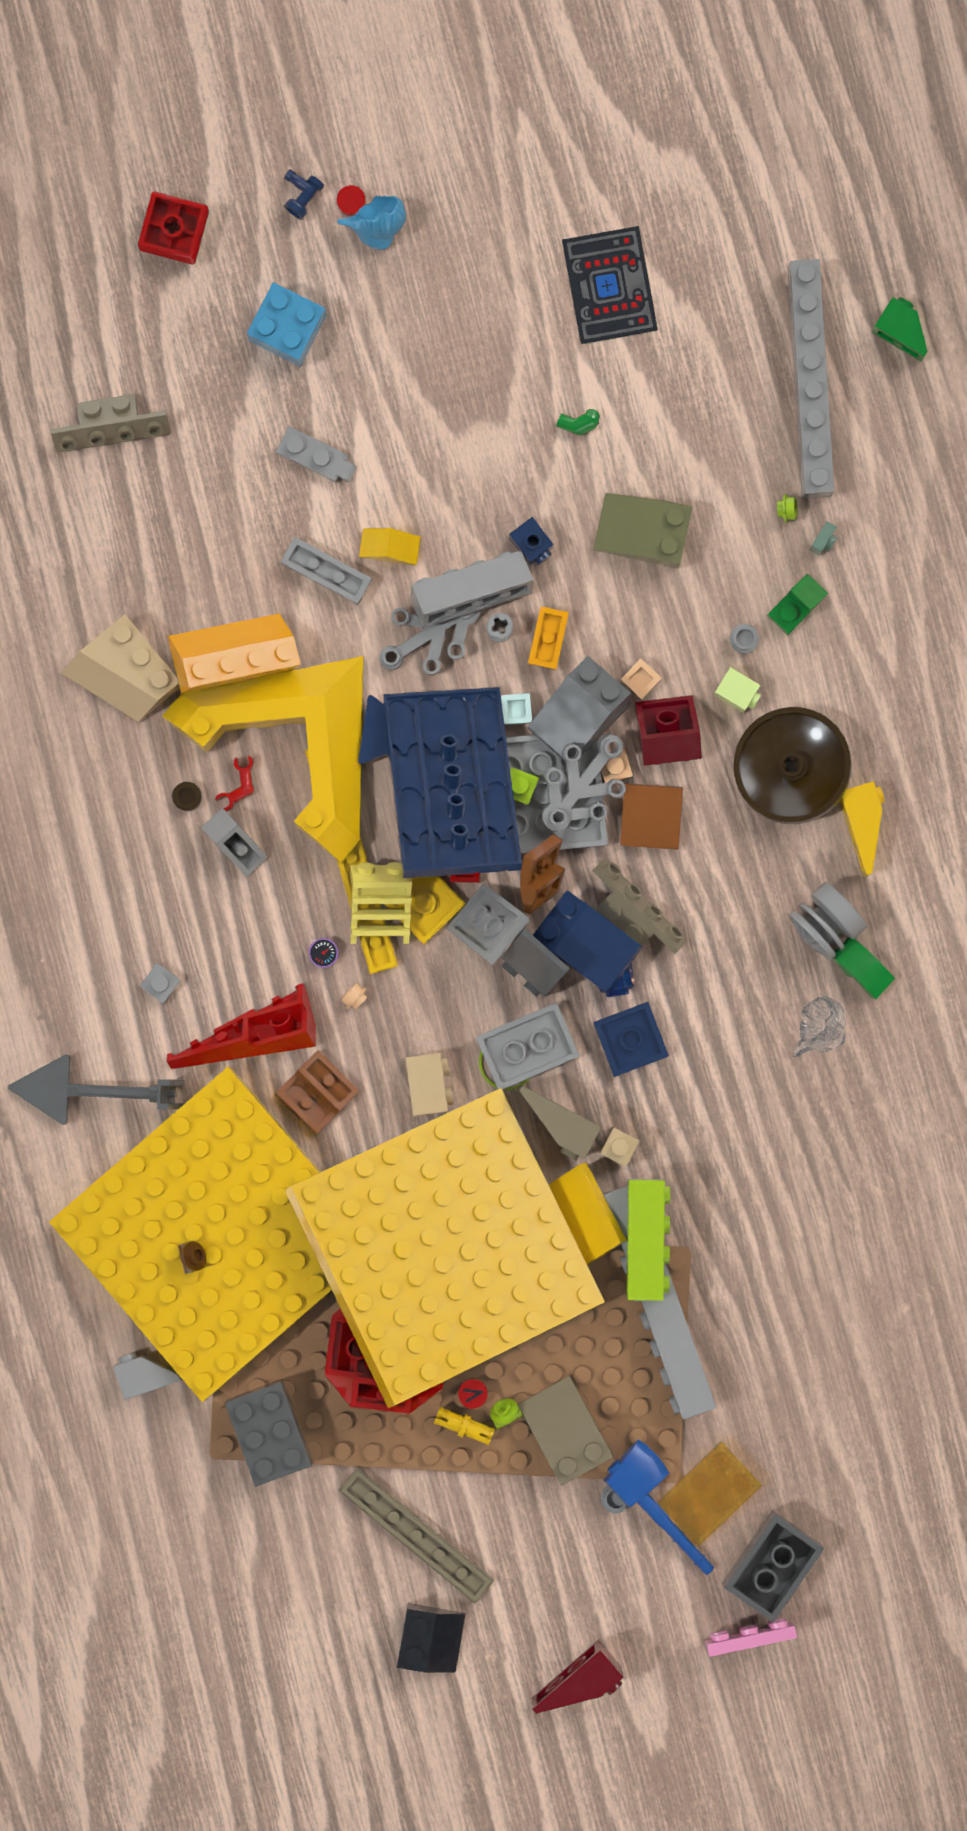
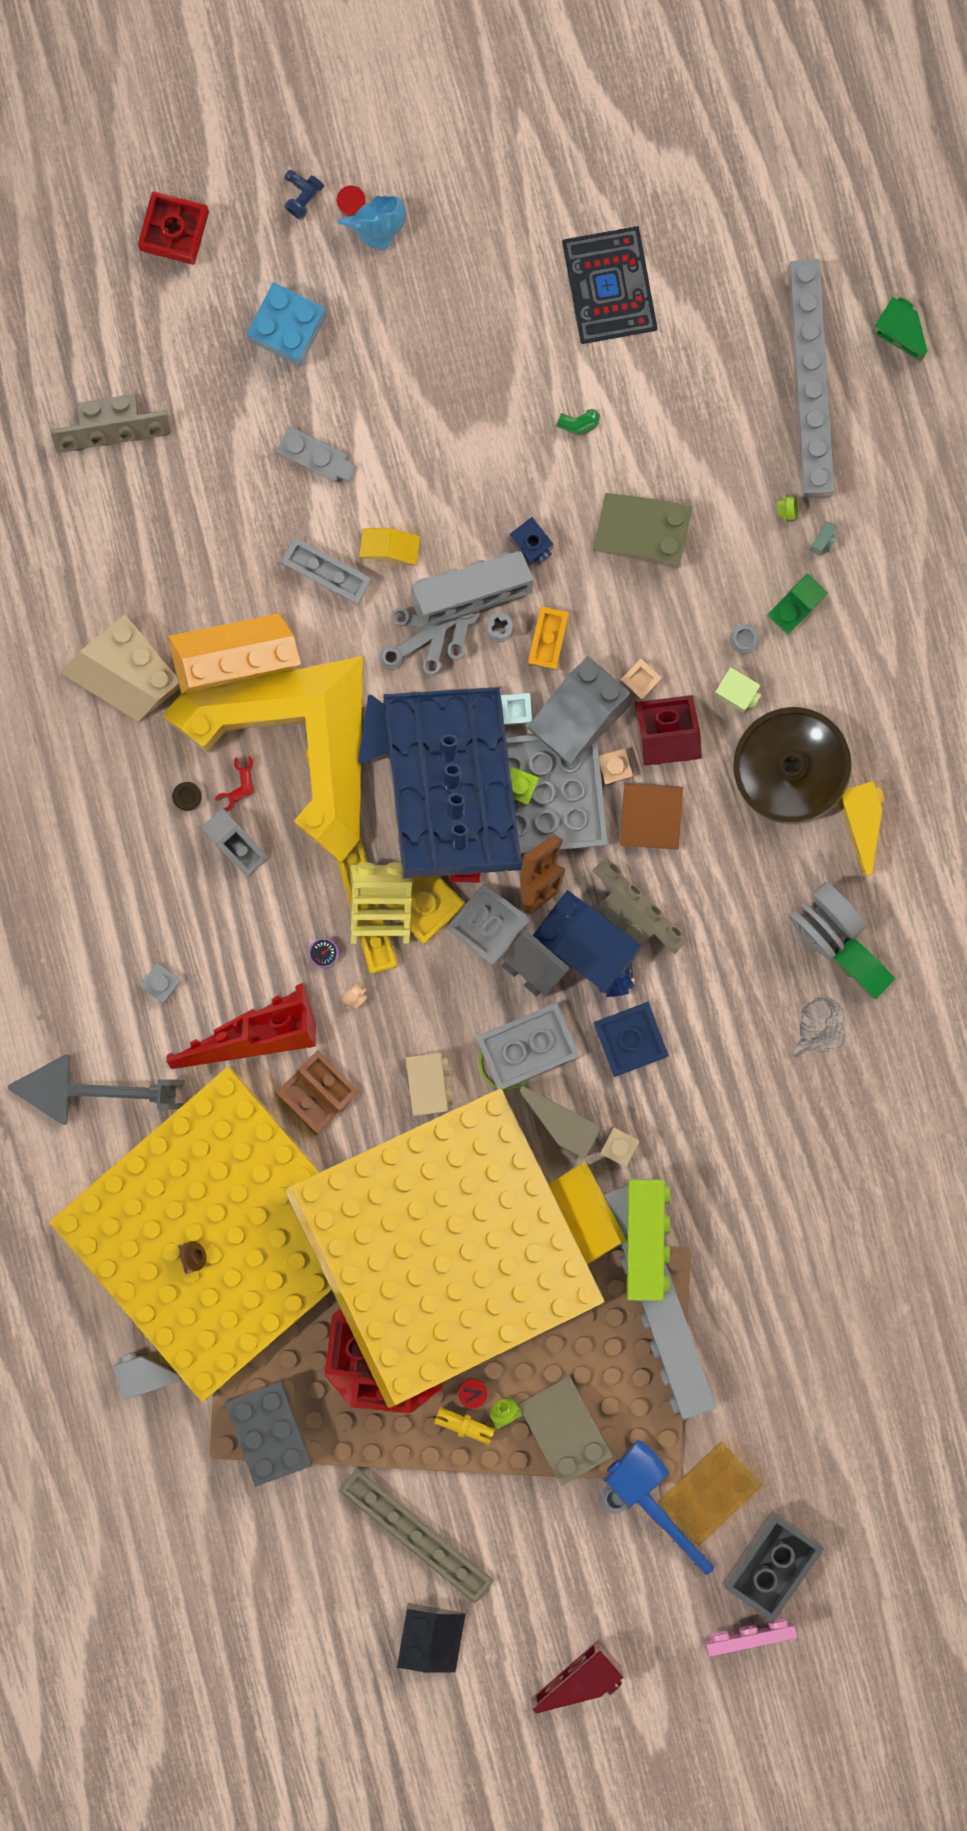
light grey plant [542,734,626,831] -> none

